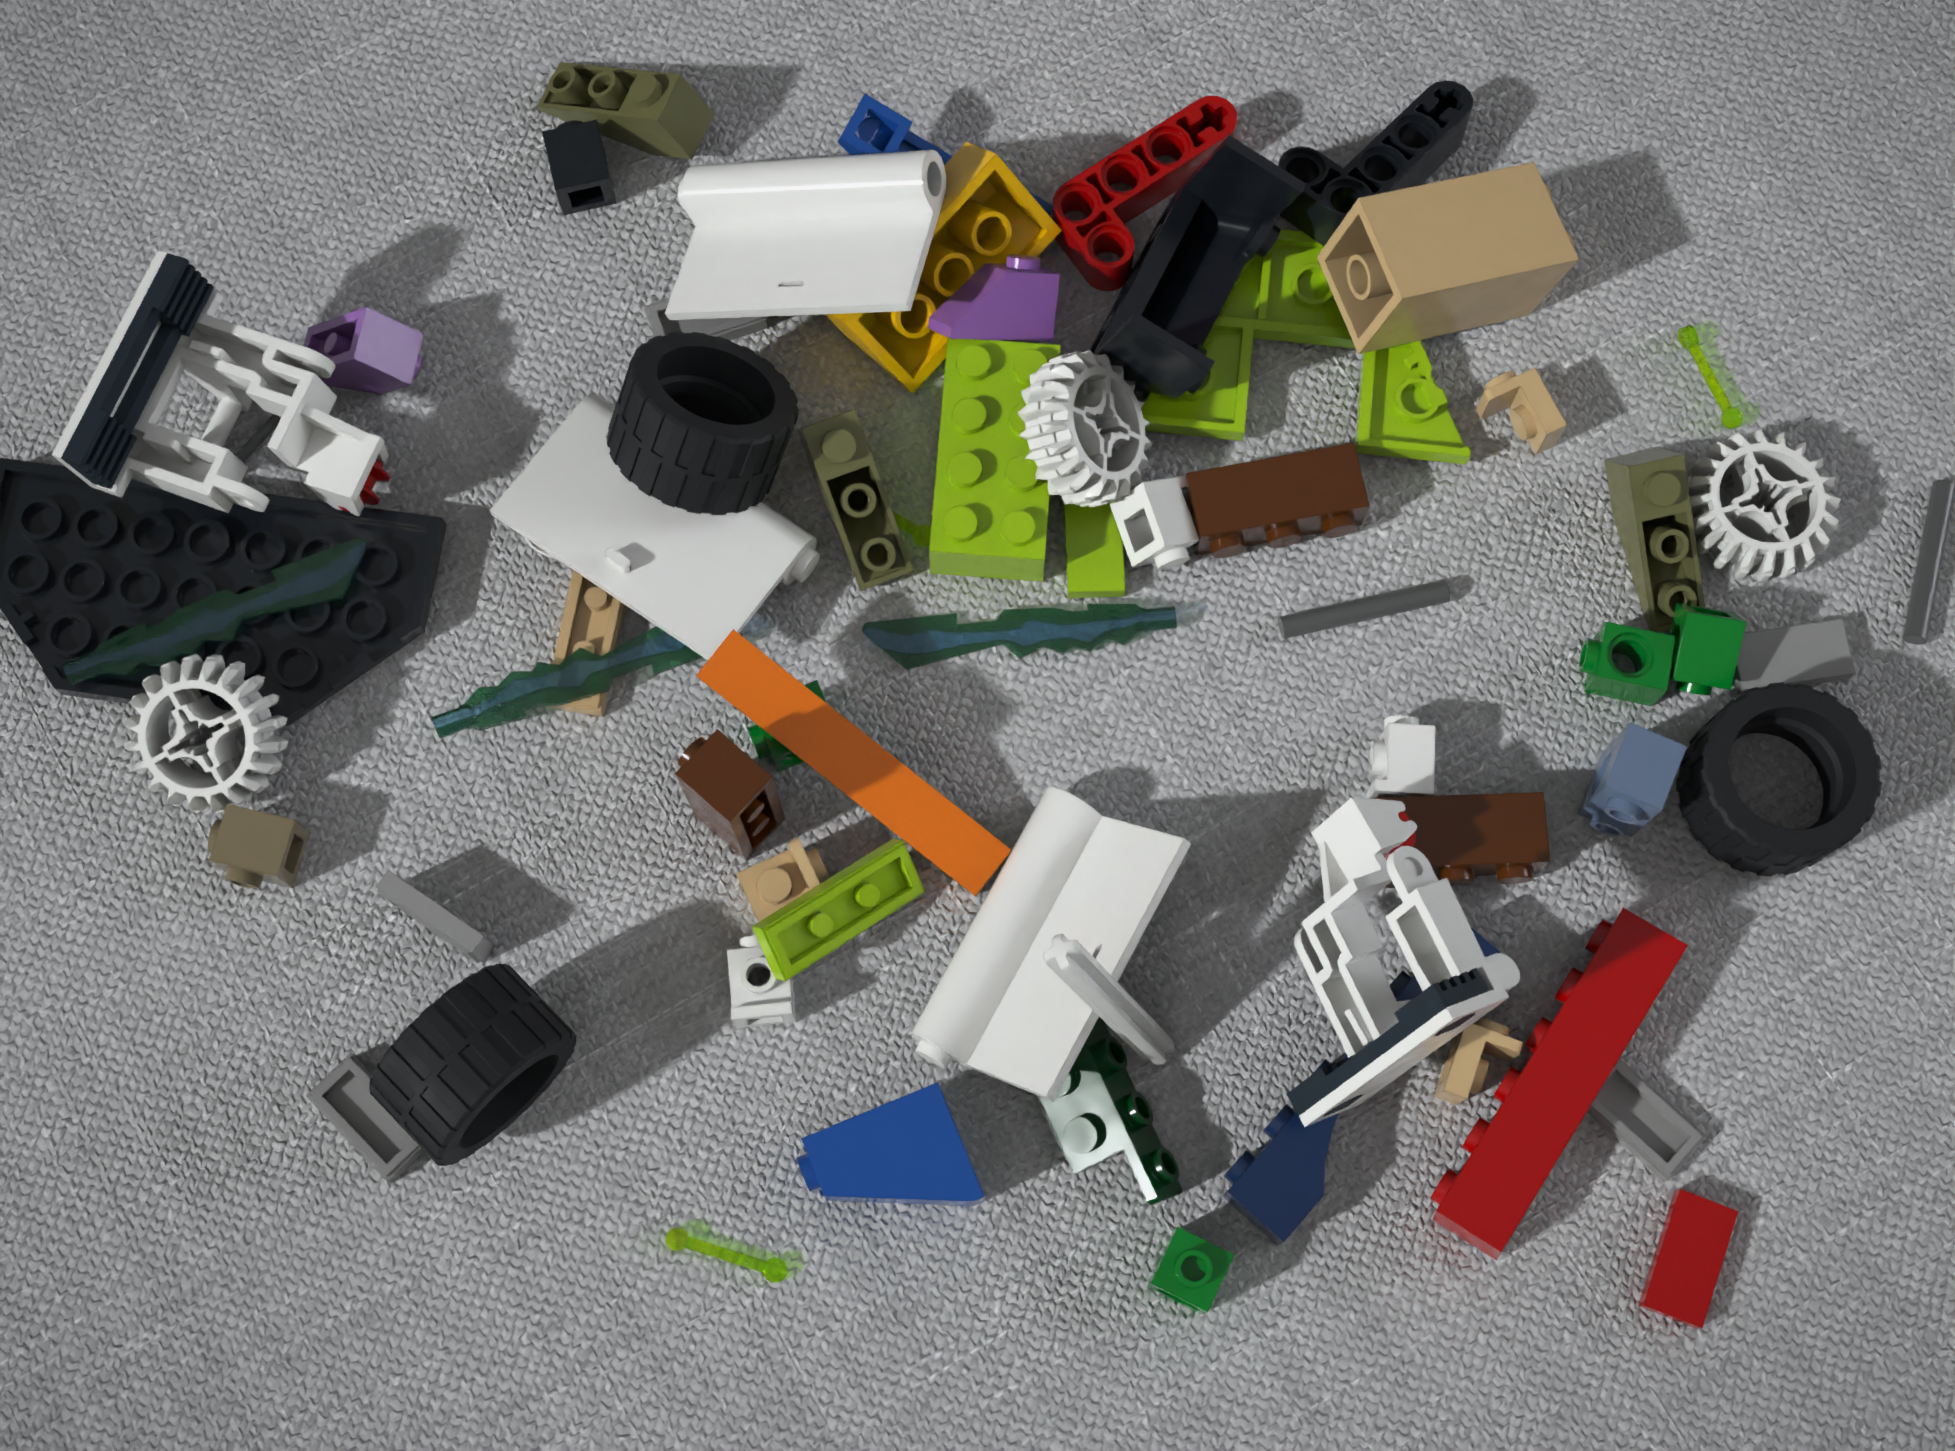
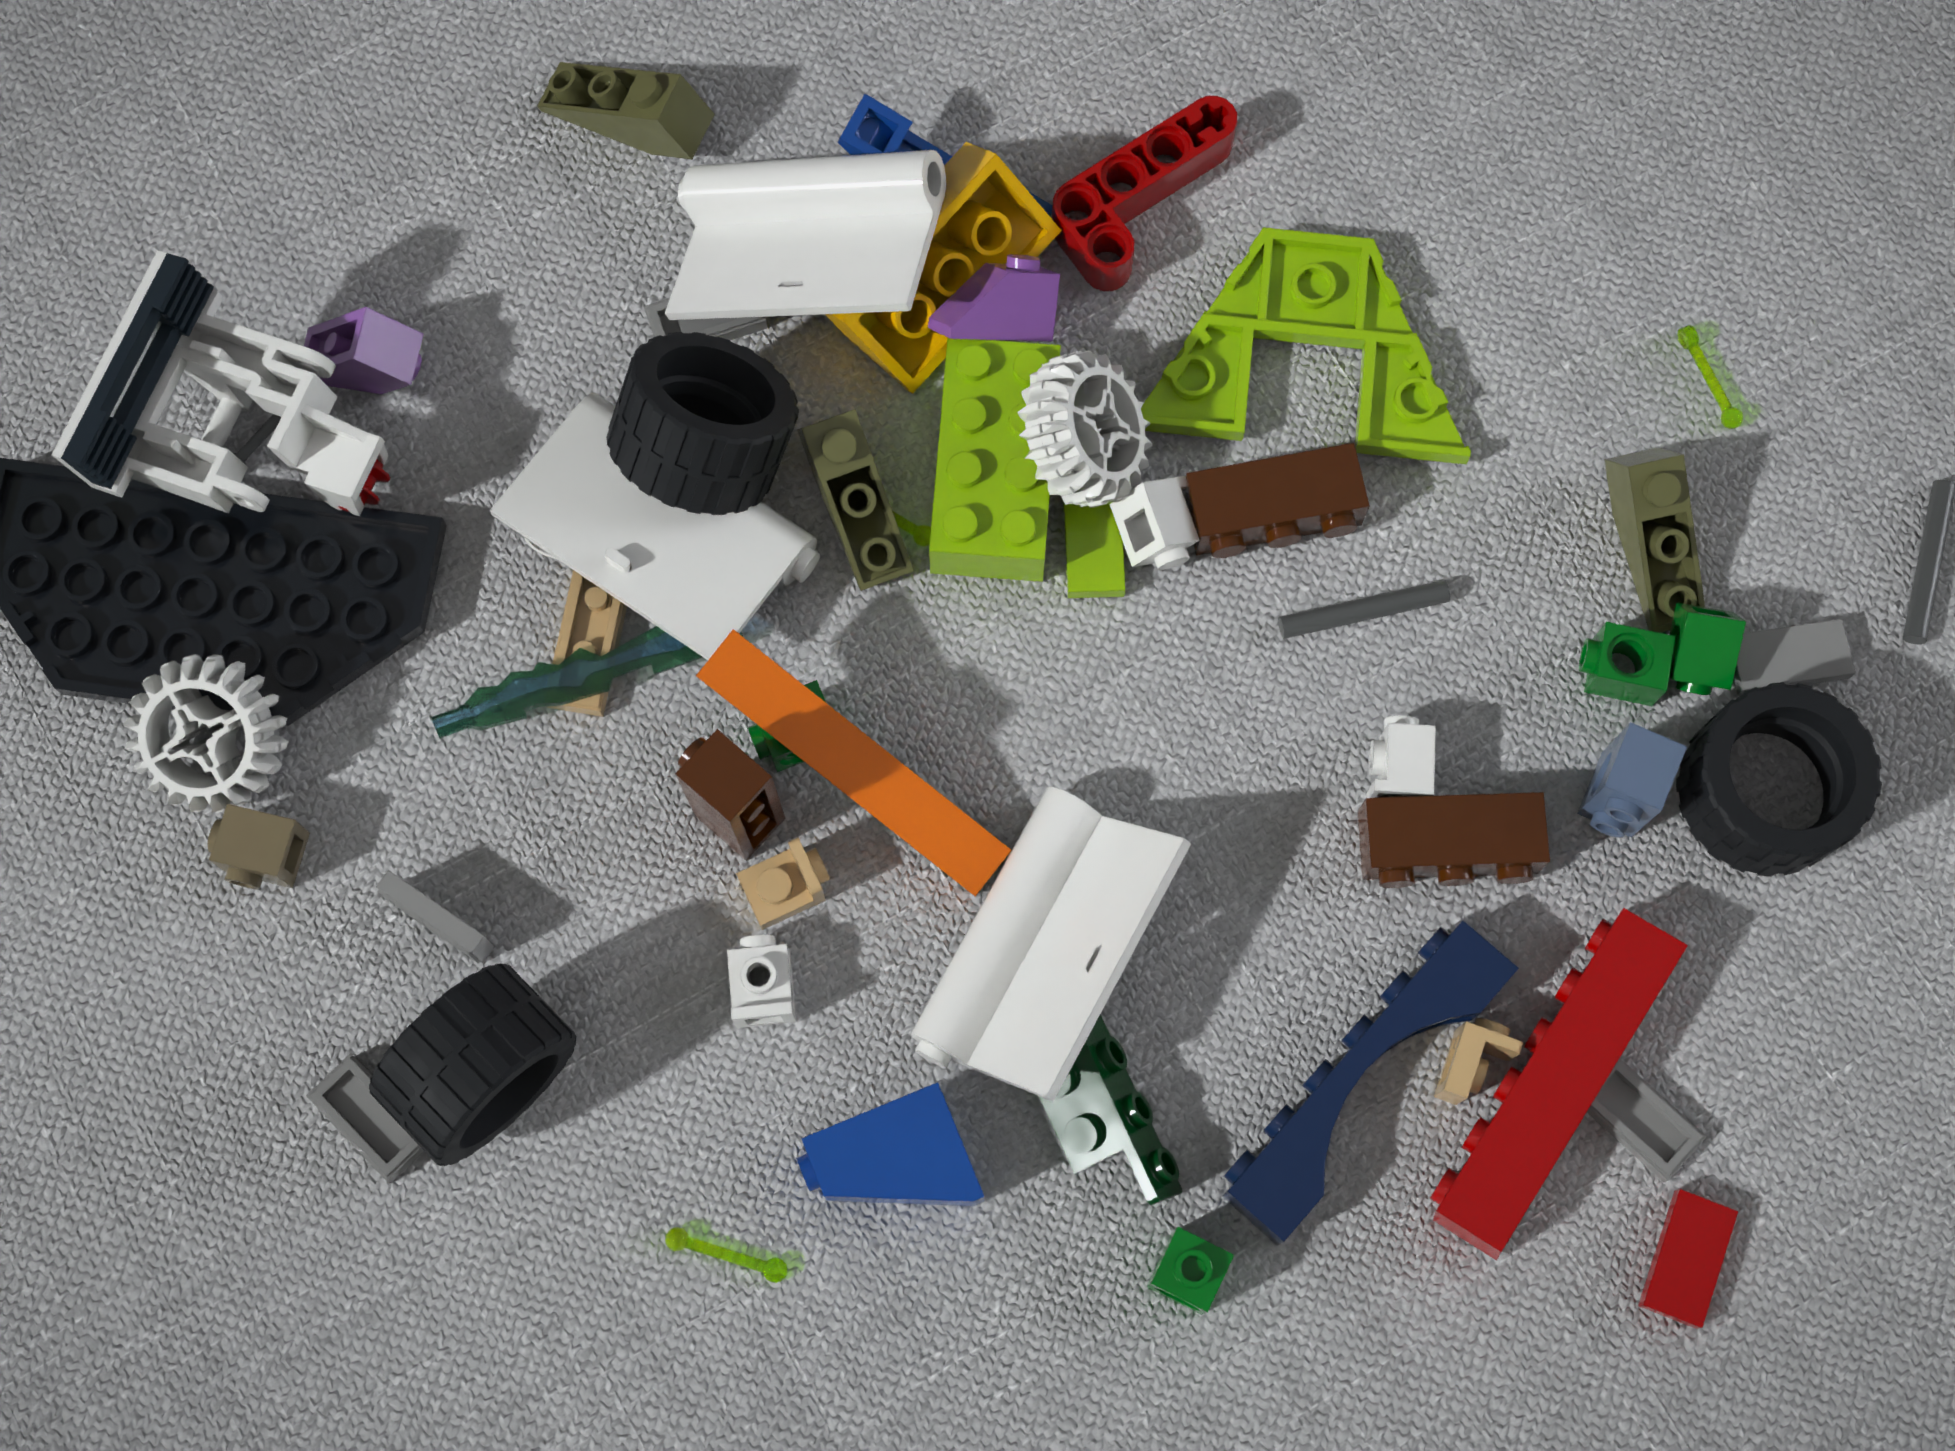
clear green sword [63,538,367,685] -> none
black brick [542,120,617,215] -> none
lime tile [752,839,925,981] -> none
clear green sword [862,604,1177,670] -> none
white axle [1043,934,1174,1066] -> none
black windscreen [1089,135,1306,399] -> none
black beam [1278,80,1473,246] -> none
white container [1287,795,1520,1127] -> none
tan brick [1317,162,1579,354] -> none
tan bracket [1476,368,1567,454] -> none
white gear [1687,429,1841,584] -> none

